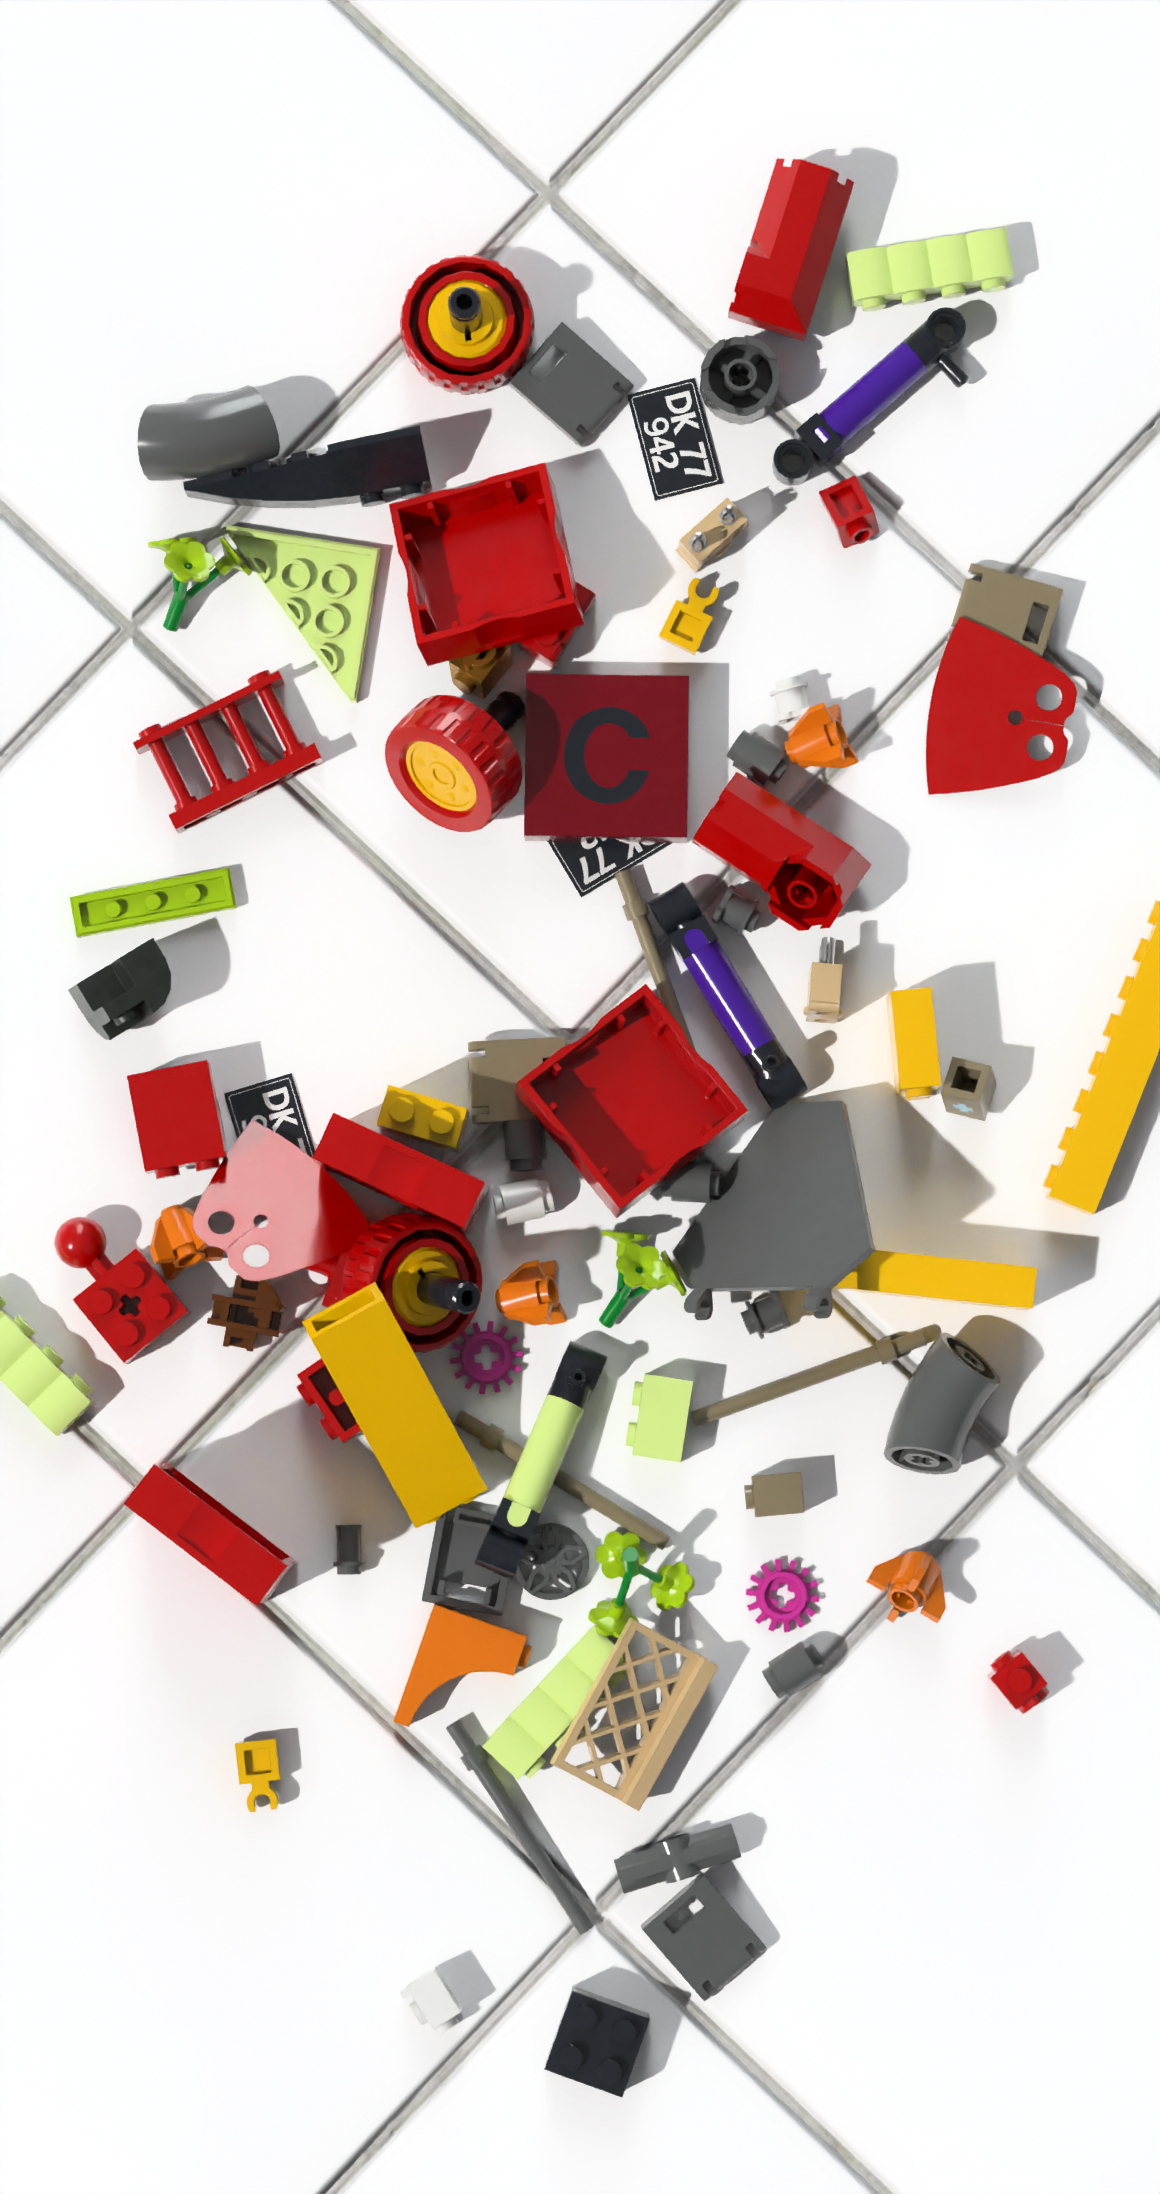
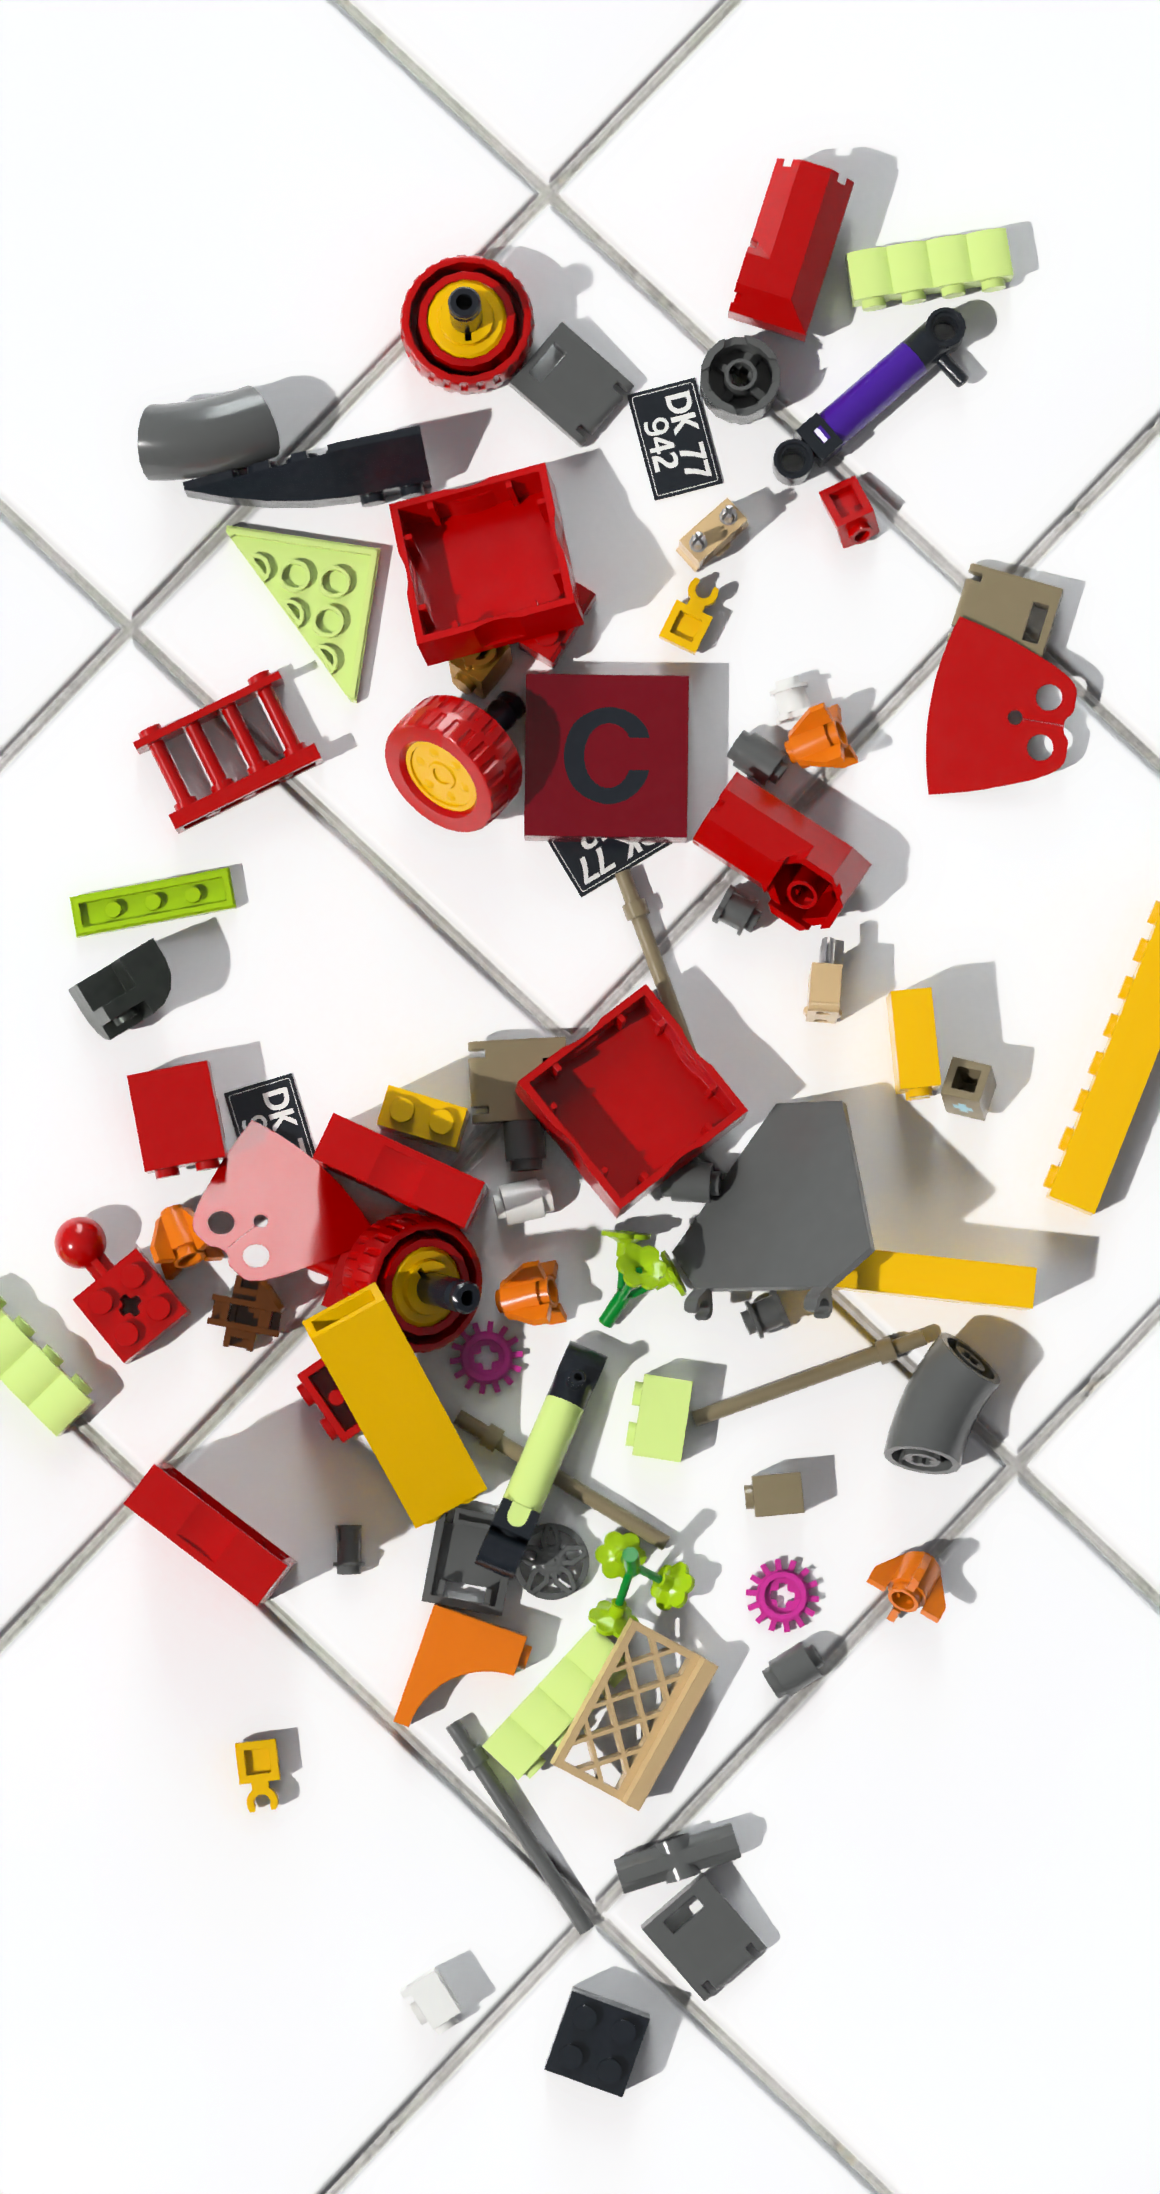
lime plant [148,536,253,632] -> none
piece [647,882,808,1111] -> none
red brick [987,1650,1050,1714] -> none

